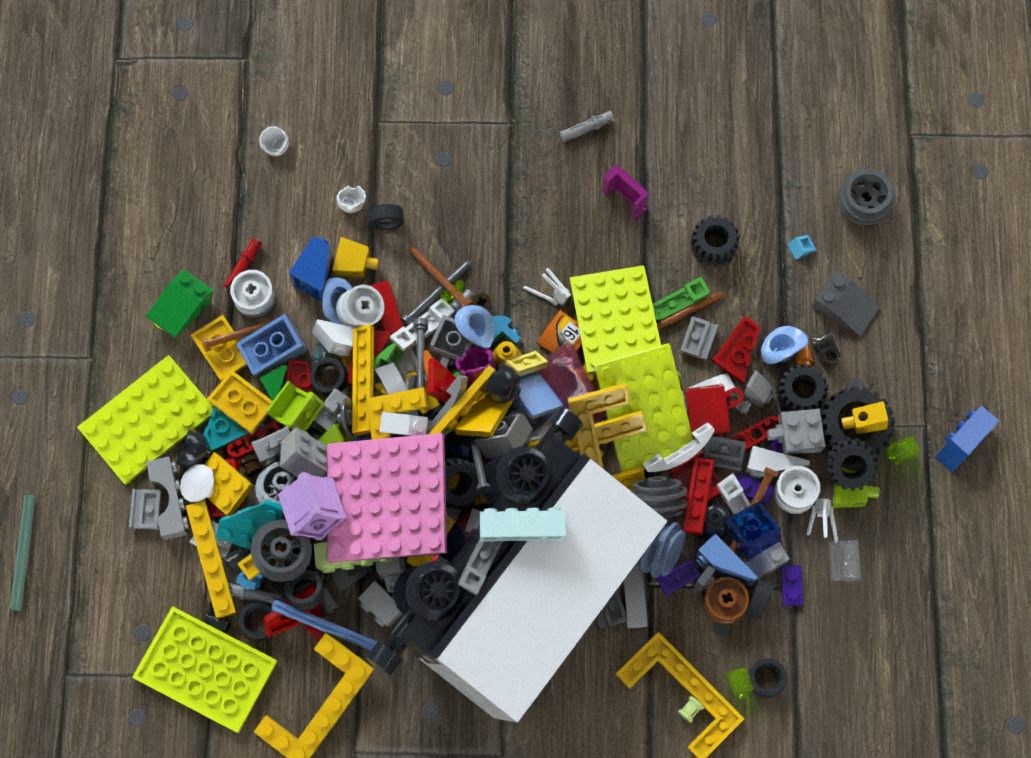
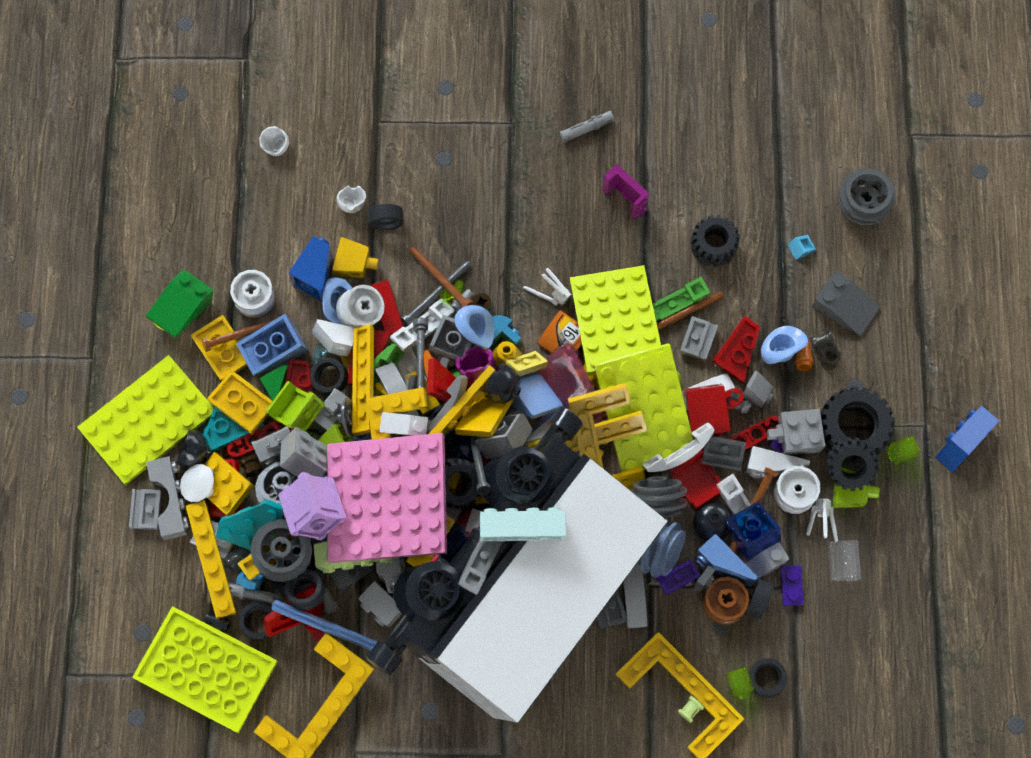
sand green axle [10,495,36,611] -> none
red pin [223,238,263,291] -> none
red tile [682,457,715,536] -> none
dark purple plate [736,473,774,505] -> none
black tyre [777,364,828,412] -> none
yellow torso [841,401,888,434] -> none

